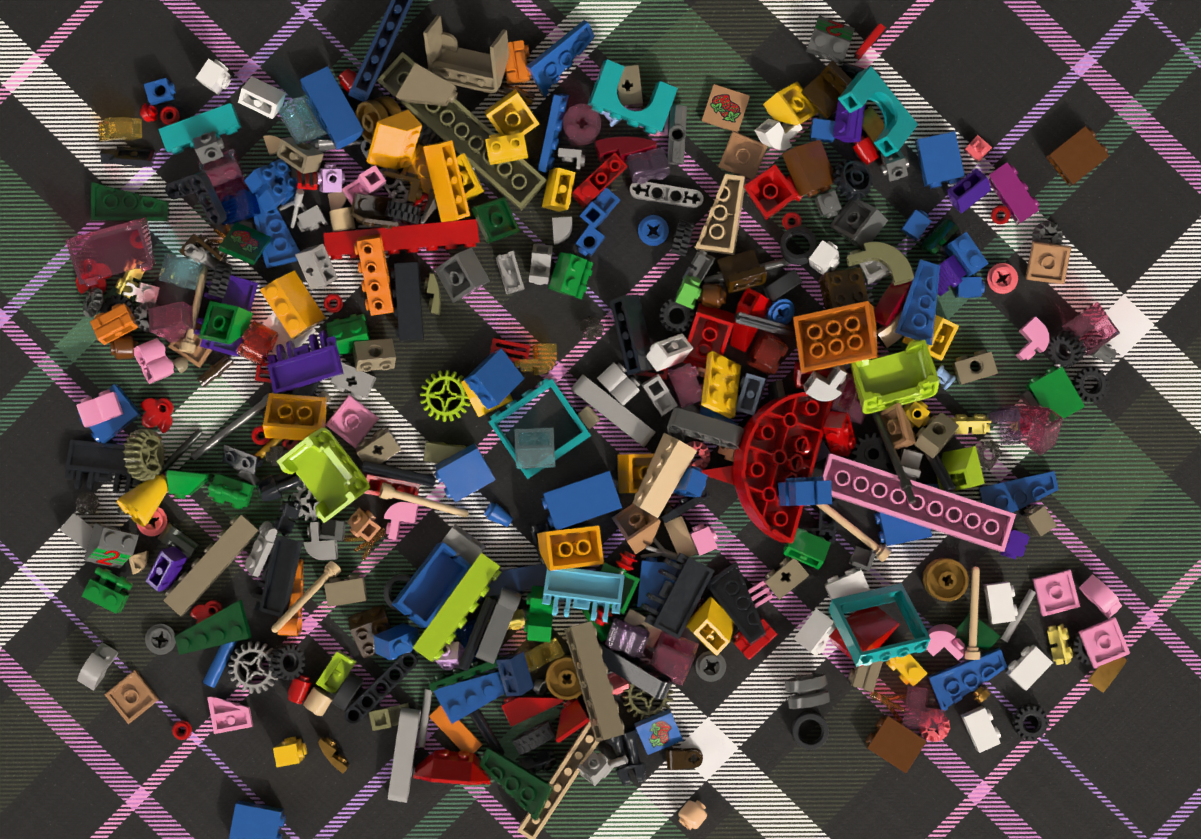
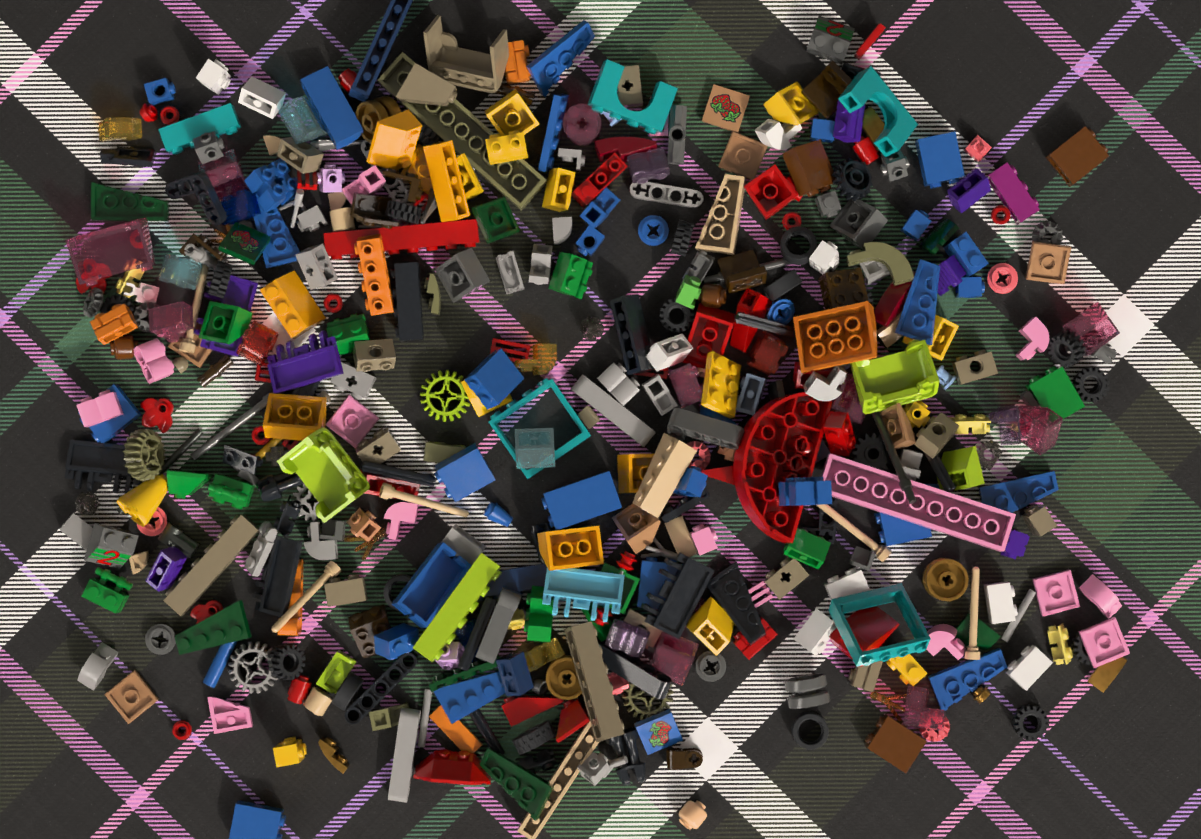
white brick [961,706,1001,753] -> none

